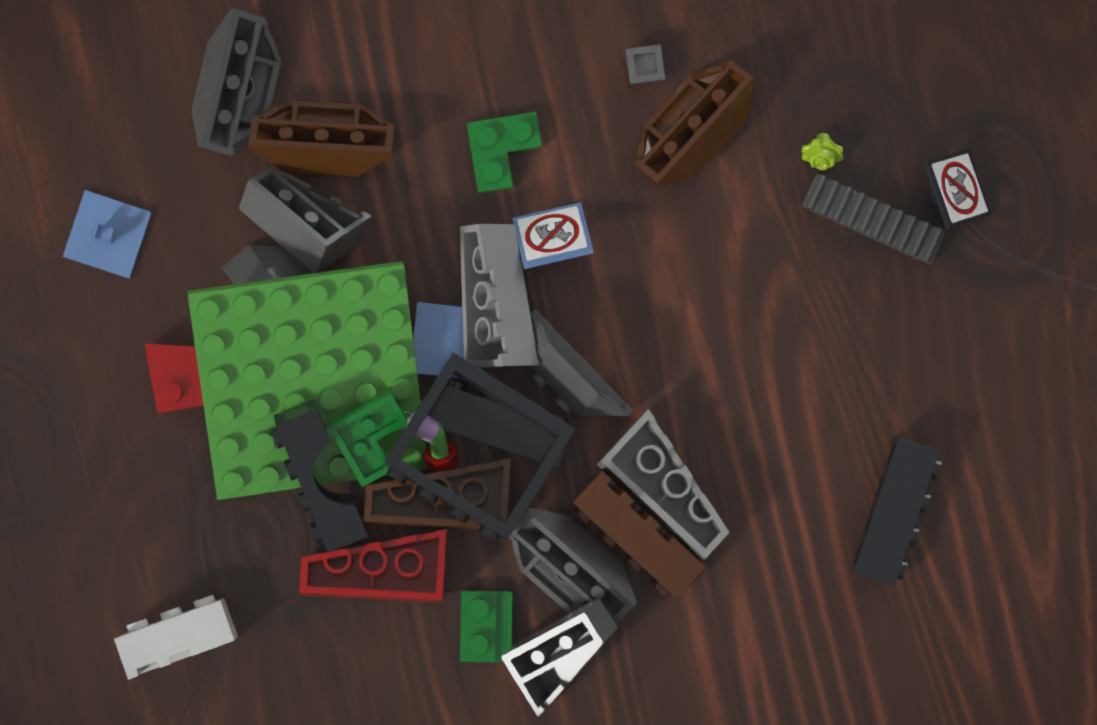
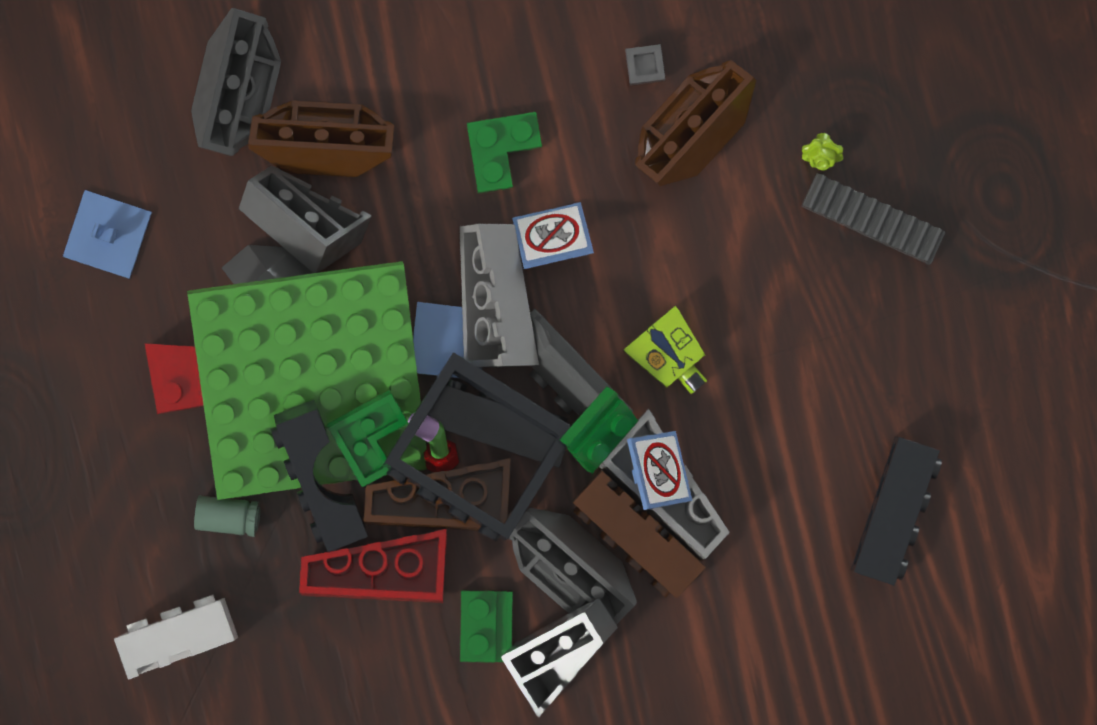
piece [923,149,992,230] -> none
none -> sand green piece [194,495,261,537]
none -> green plate [560,386,639,474]
none -> lime torso [623,306,707,394]
none -> piece [627,431,693,510]

